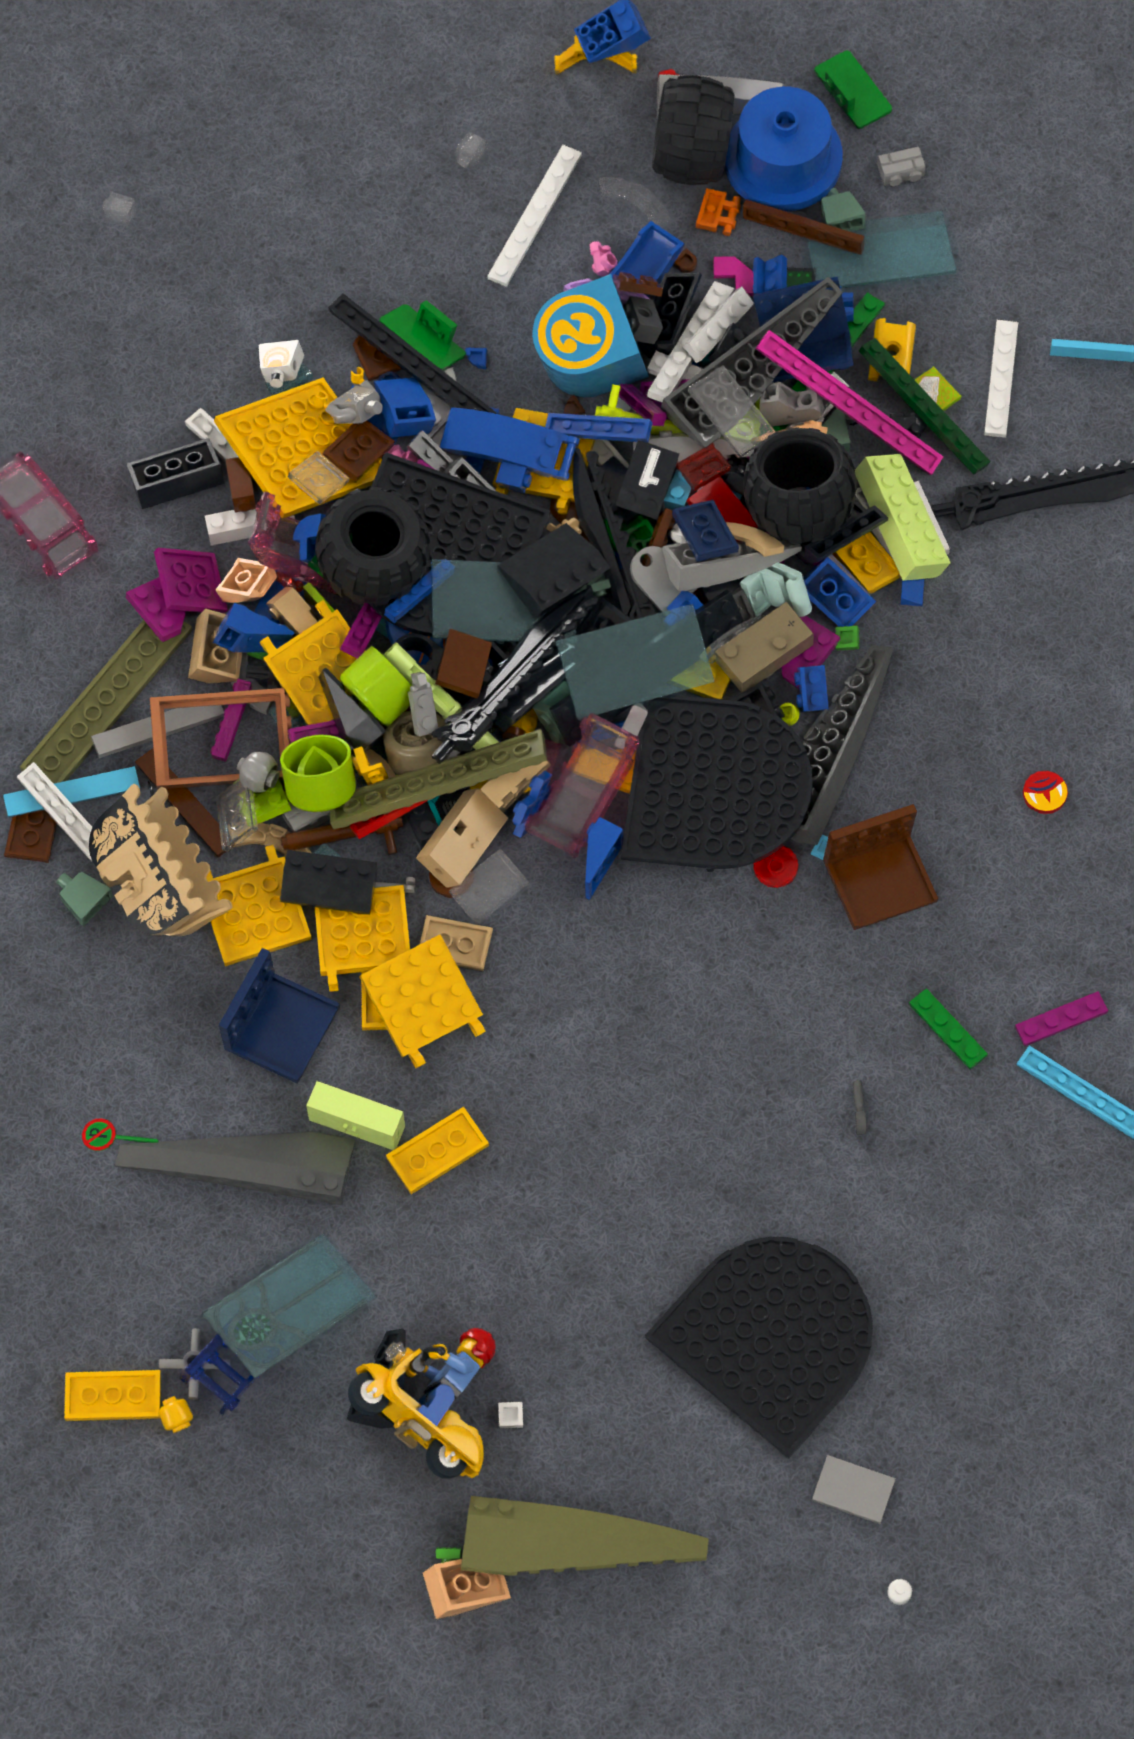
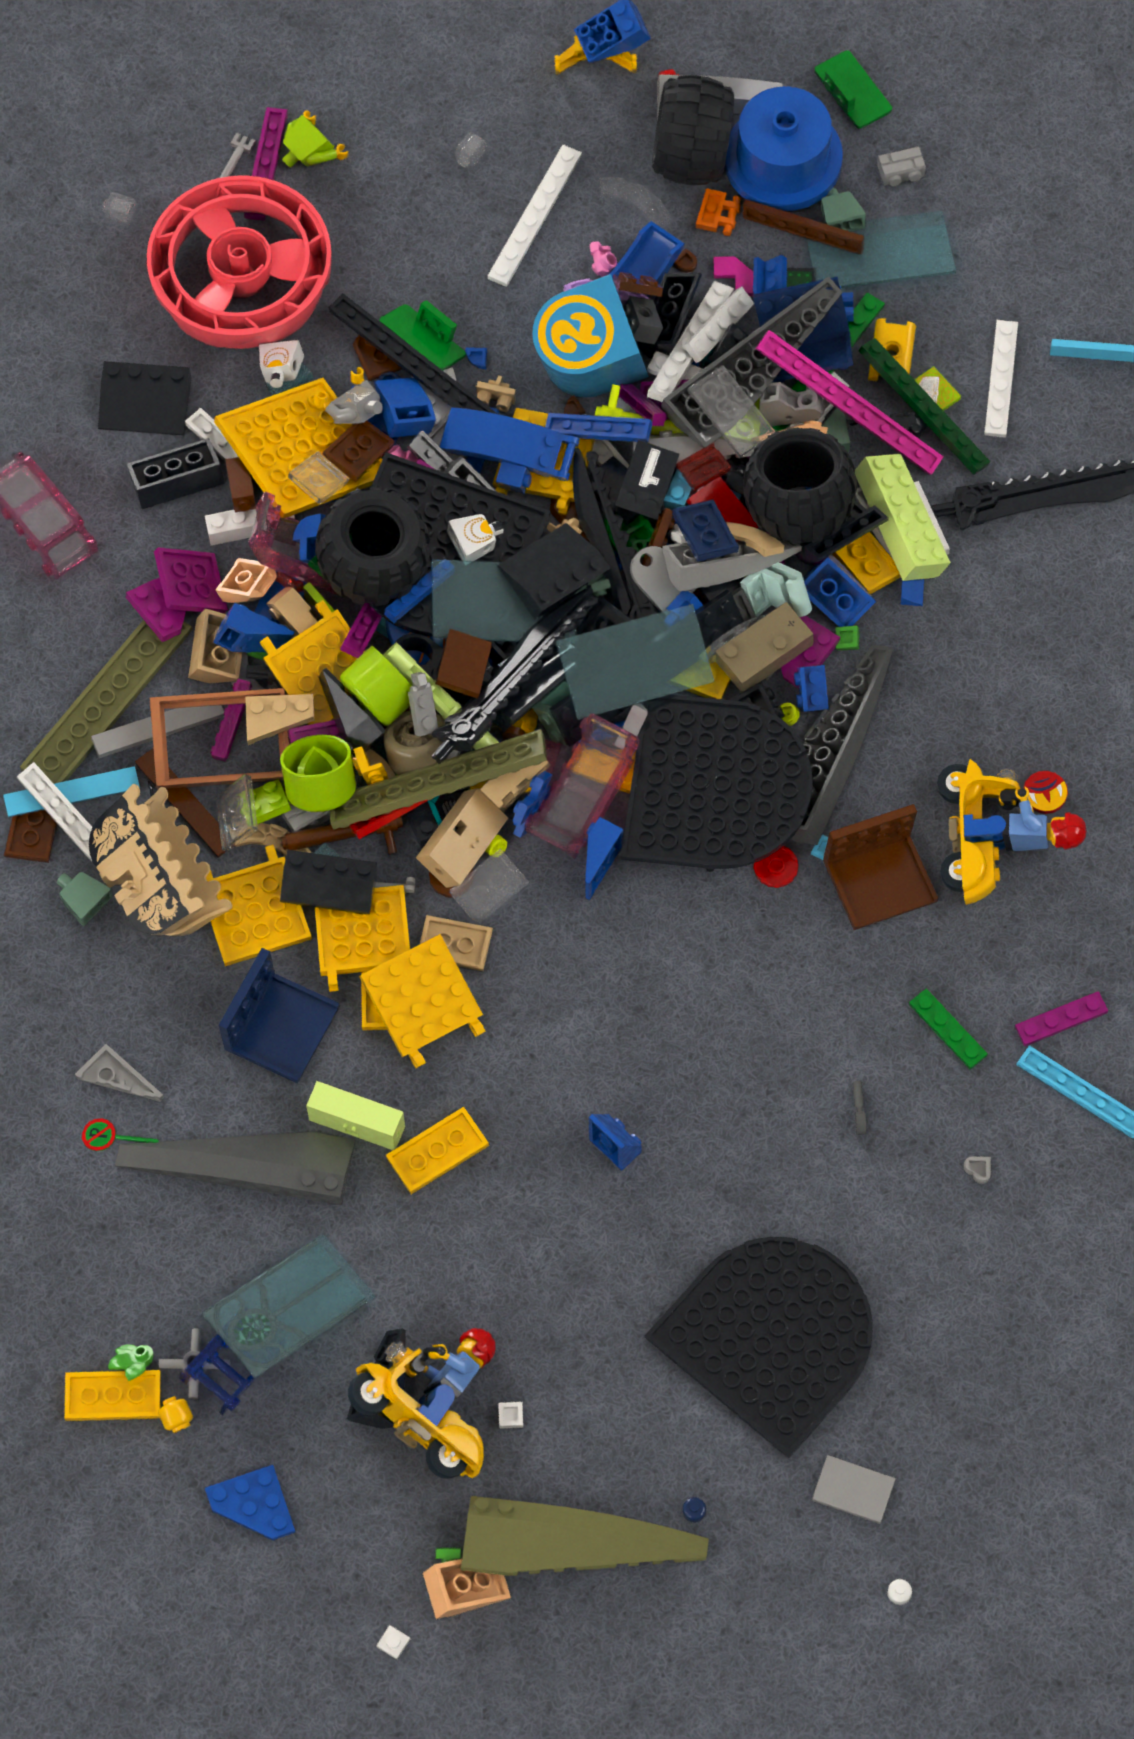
light grey plant [237,752,280,793] -> none
none -> light grey wing [75,1044,164,1102]
none -> black slope [98,361,191,435]
none -> bright green plate [108,1344,154,1381]
none -> coral wheel [147,175,332,349]
none -> blue plate [205,1465,295,1540]
none -> light grey hinge [212,133,256,180]
none -> magenta plate [244,107,288,221]
none -> tan wedge [245,694,315,745]
none -> lime torso [282,111,348,168]
none -> white plate [376,1625,410,1659]
none -> white torso [447,514,503,566]
none -> tan hips [476,375,516,412]
none -> neon yellow tile [485,835,507,858]
none -> blue slope [589,1114,642,1171]
none -> dark blue piece [682,1497,706,1523]
none -> piece [937,759,1087,905]
none -> light grey tile [963,1156,991,1184]

